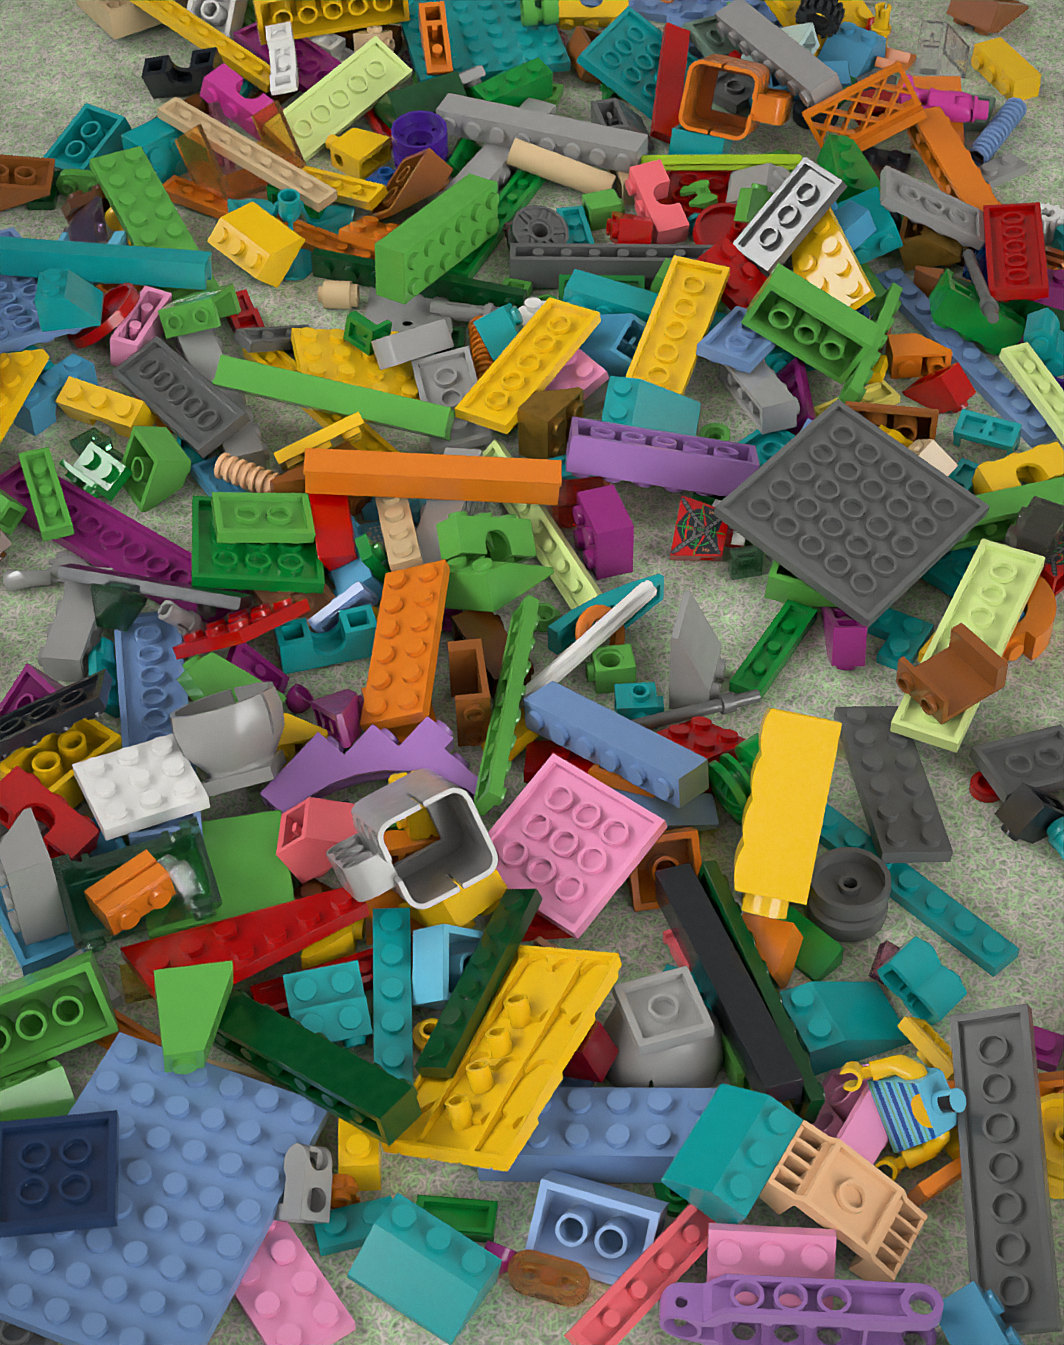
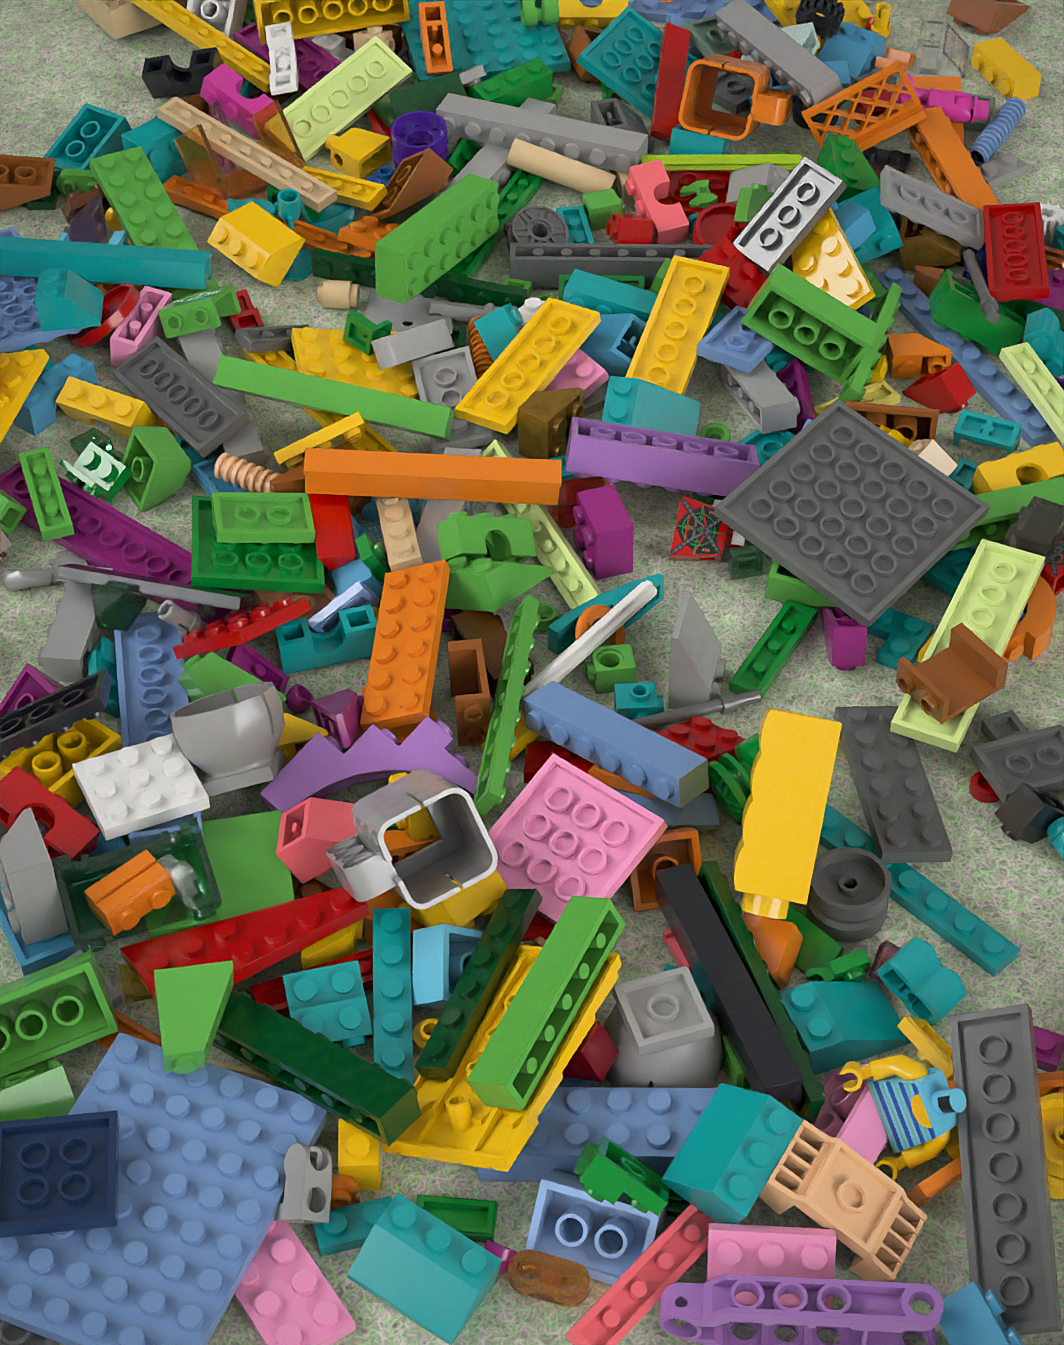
none -> bright green brick [467,896,626,1111]
none -> green plate [573,1135,669,1216]
none -> green plate [804,948,871,982]
none -> dark grey plate [981,710,1029,742]

